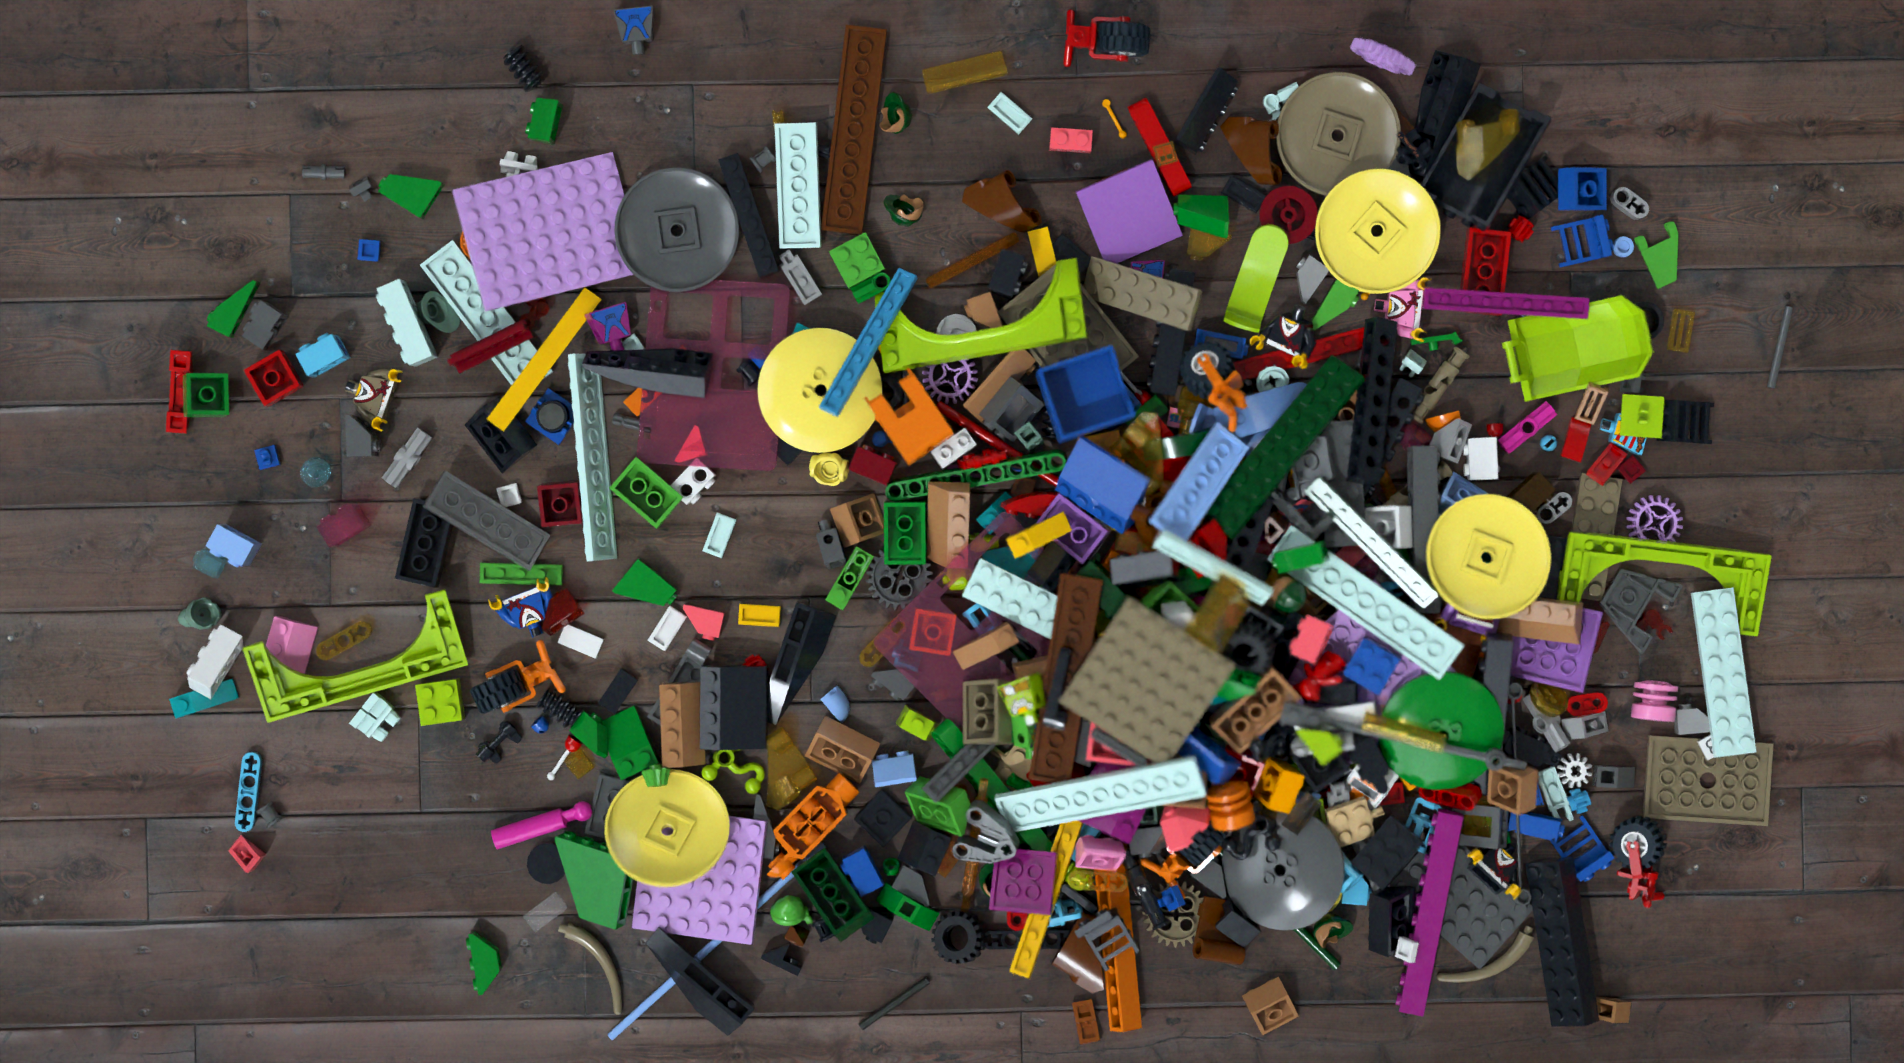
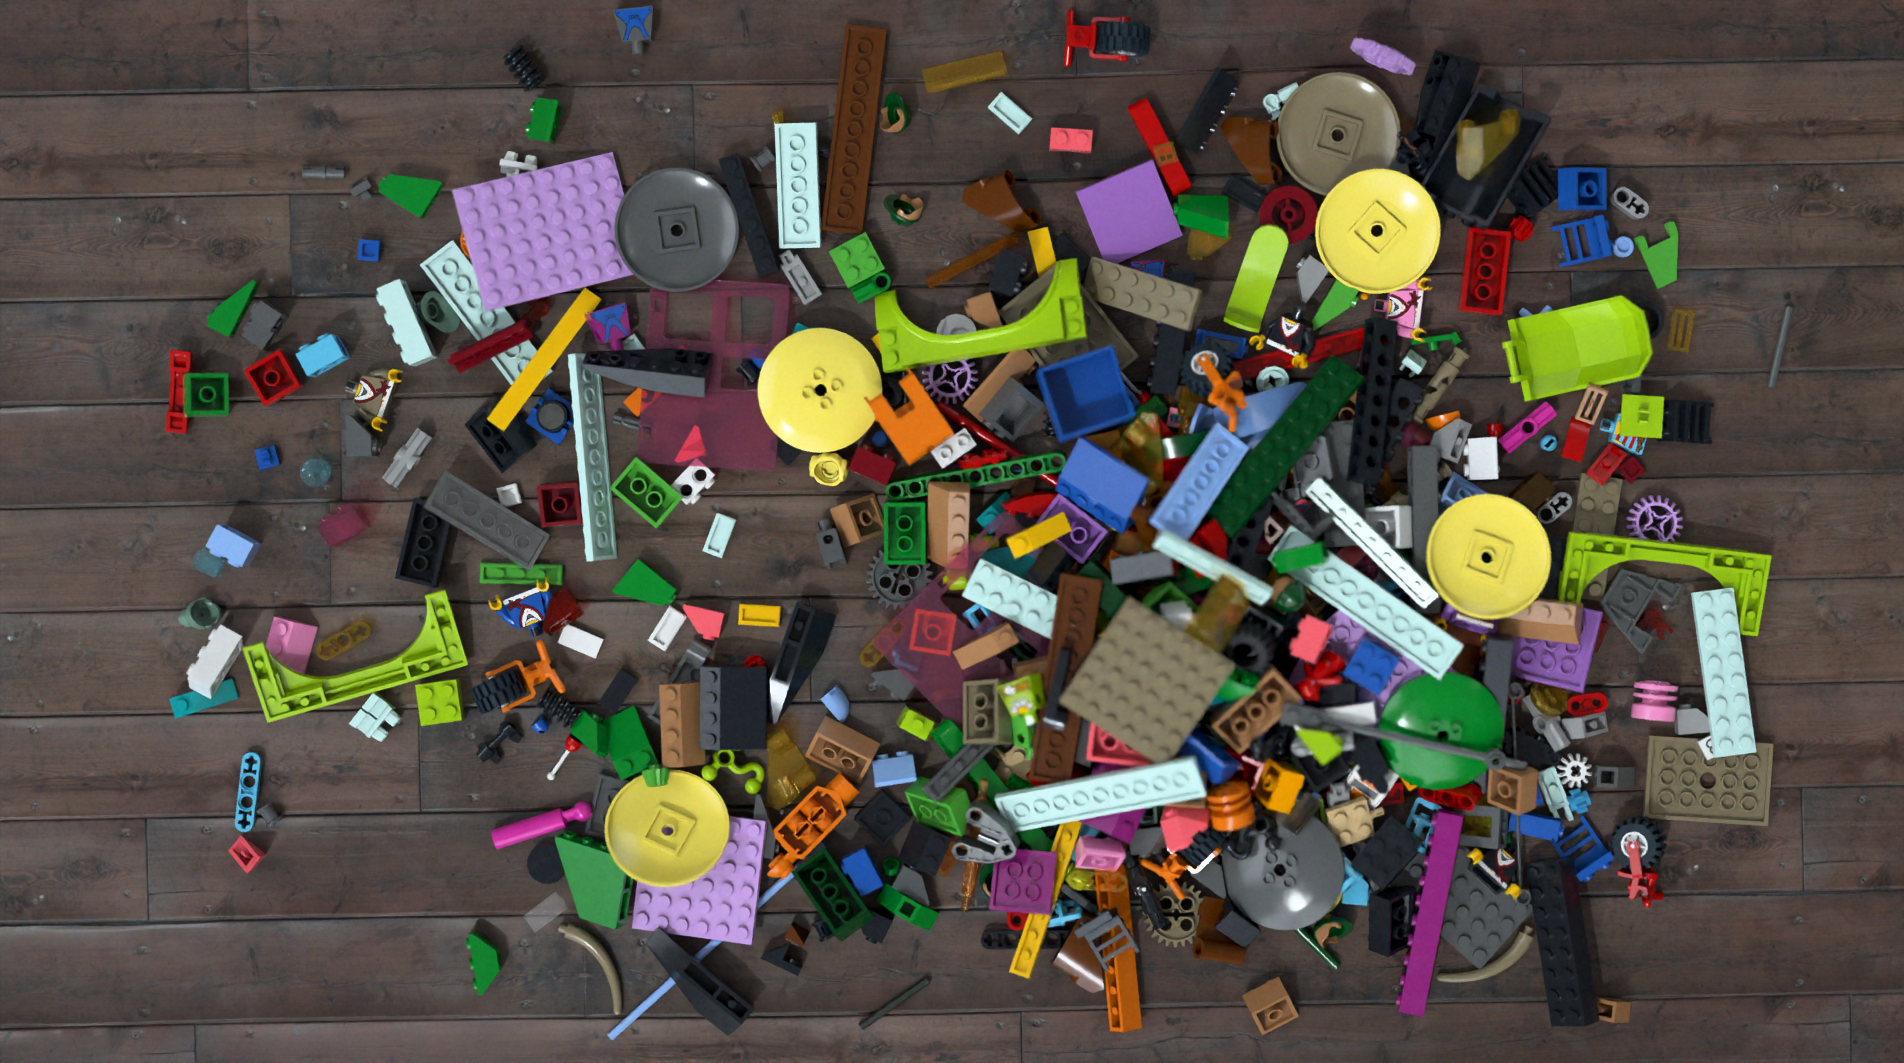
clear yellow slope [564,748,595,779] -> none
bright green hat [770,895,813,926] -> none
dark azure tile [819,268,918,417] -> none
bright green slope [825,546,874,611] -> none
black tyre [931,911,987,964] -> none
sand green leg [1015,421,1045,454] -> none
dark orange slope [1072,999,1100,1045] -> none
dark grey axle [1090,727,1147,767] -> none
light orange hinge [1102,99,1127,139] -> none
blue tile [1157,885,1186,912] -> none
clear yellow tile [1361,712,1446,753] -> none
white tile [1395,936,1419,963] -> none
magenta plate [1422,288,1589,319] -> none

